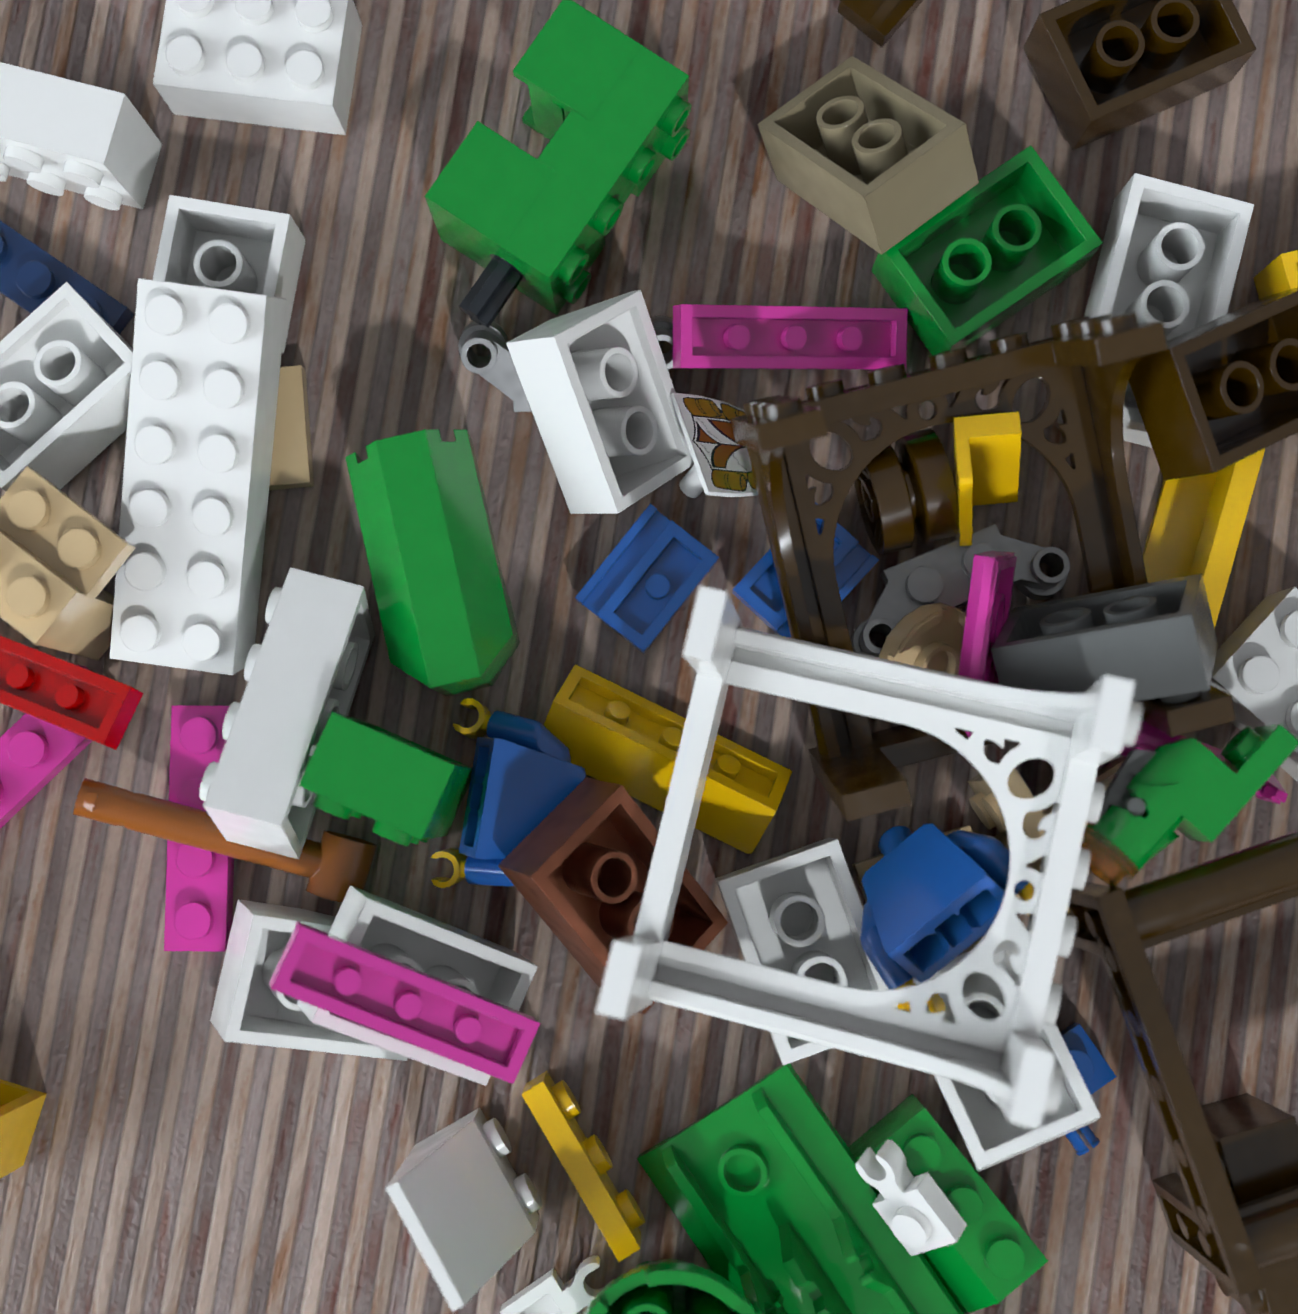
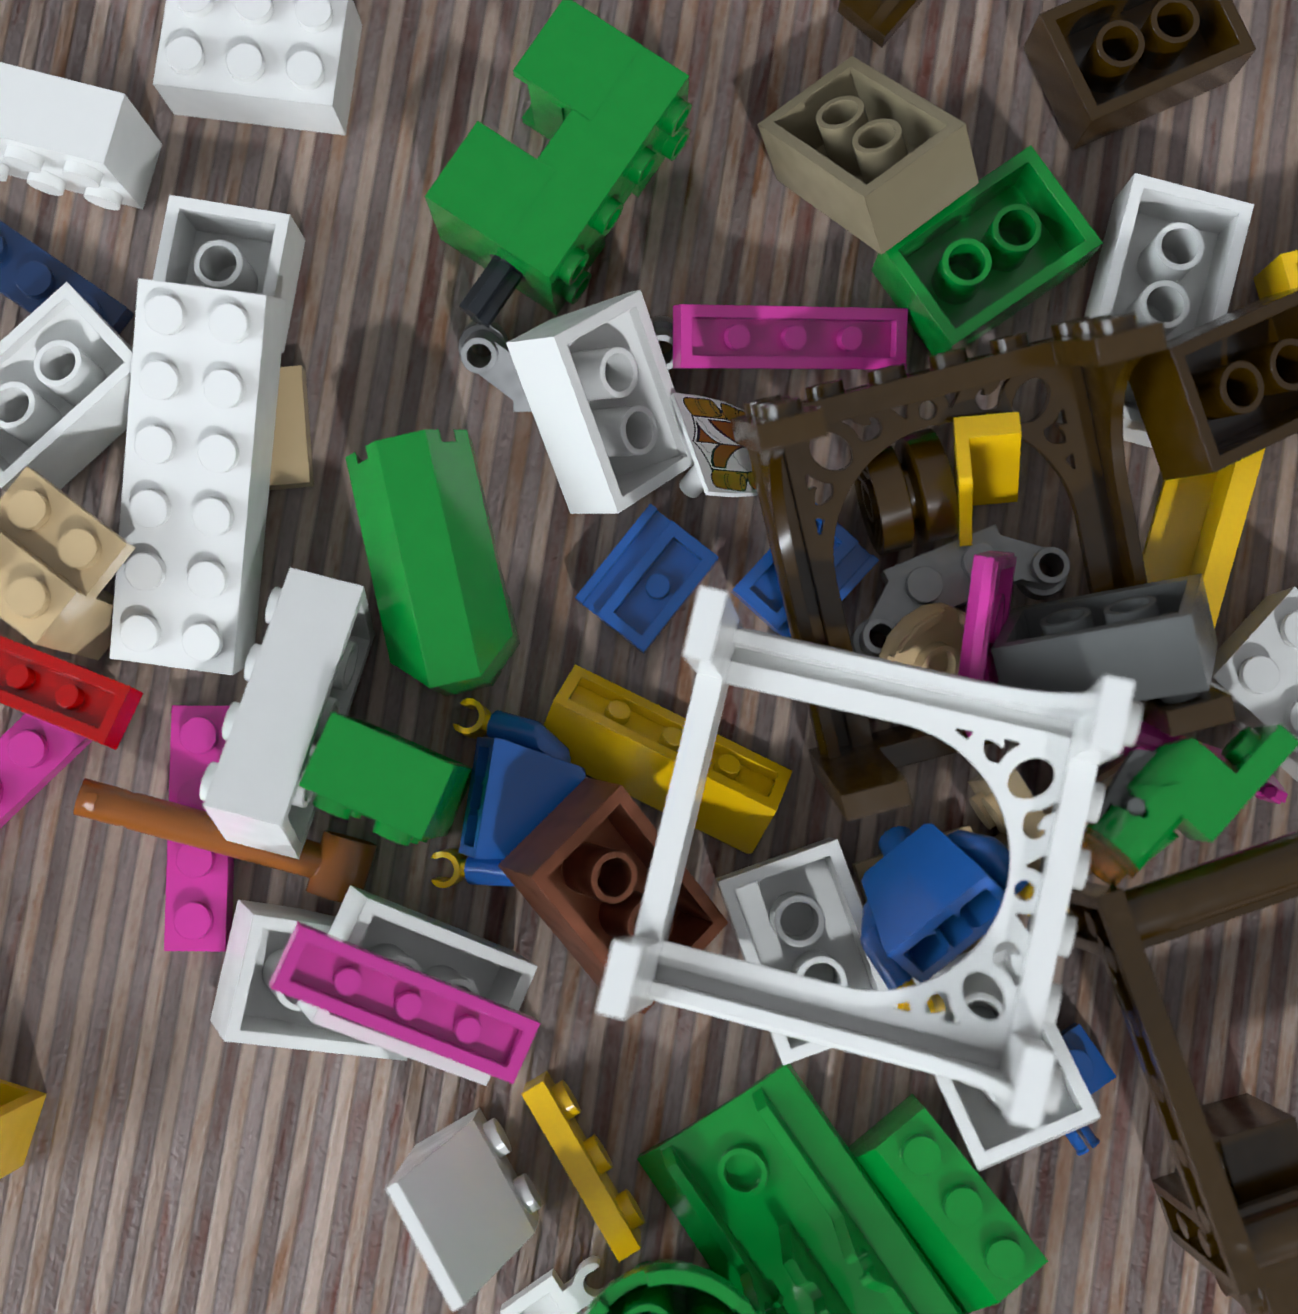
white plate [855,1139,967,1256] -> none

